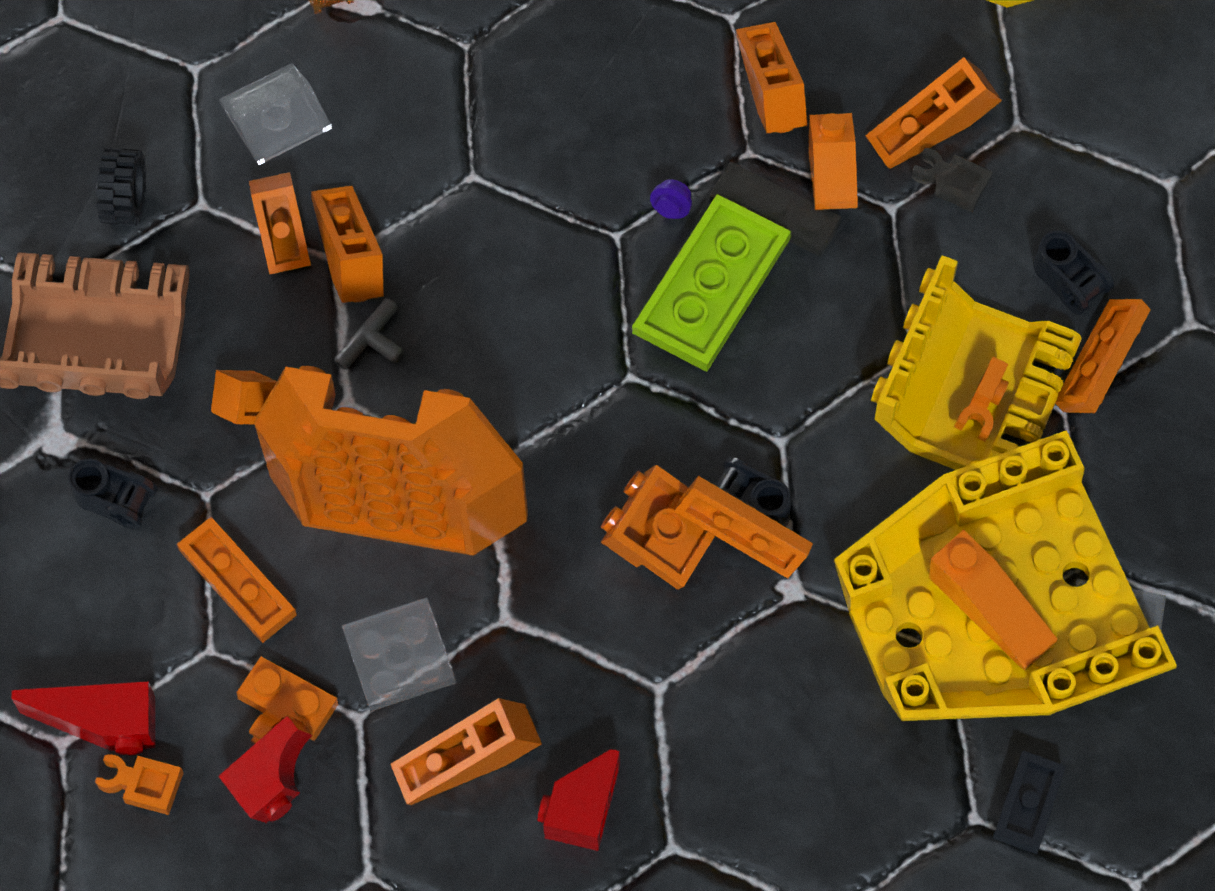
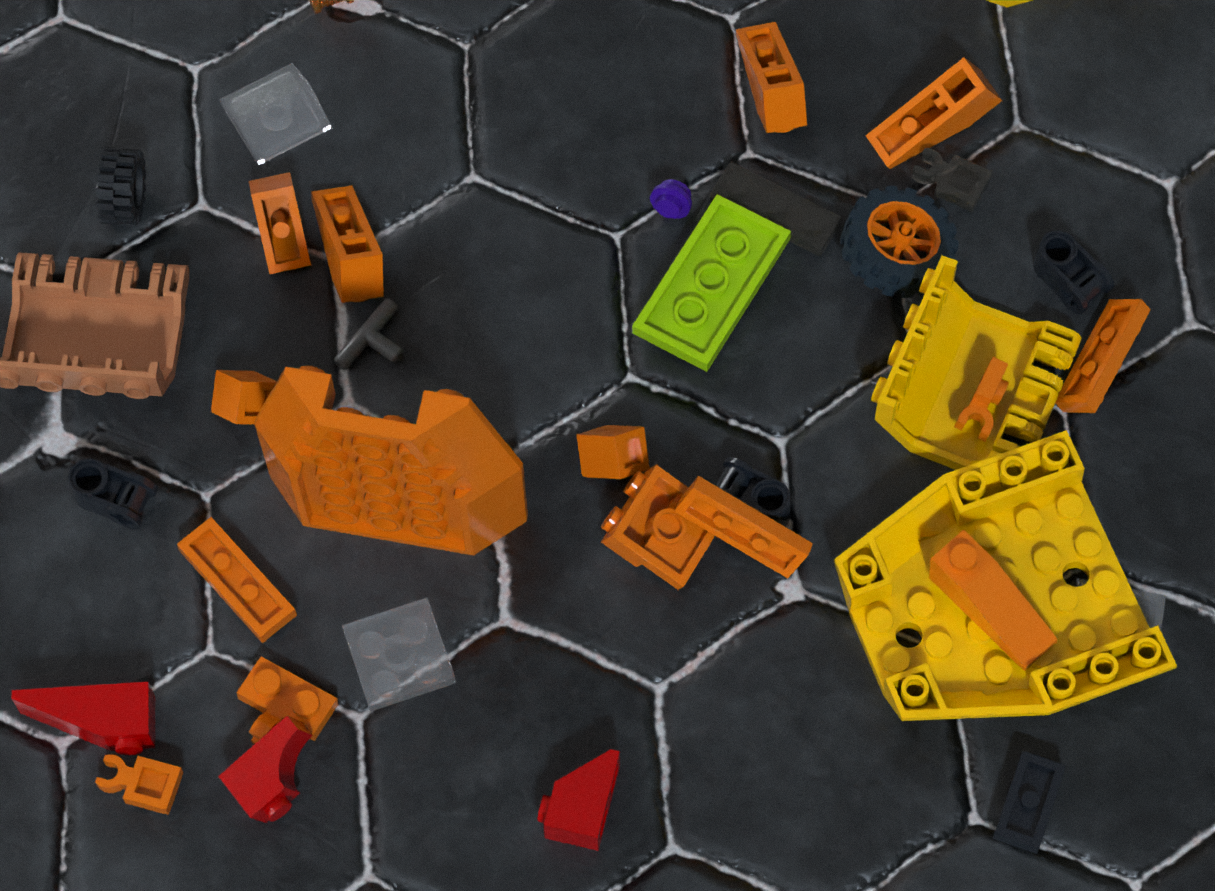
orange slope [390,698,542,805] -> none
orange slope [808,113,858,210] -> none
none -> orange panel [576,425,650,479]
none -> black wheel [840,186,959,298]

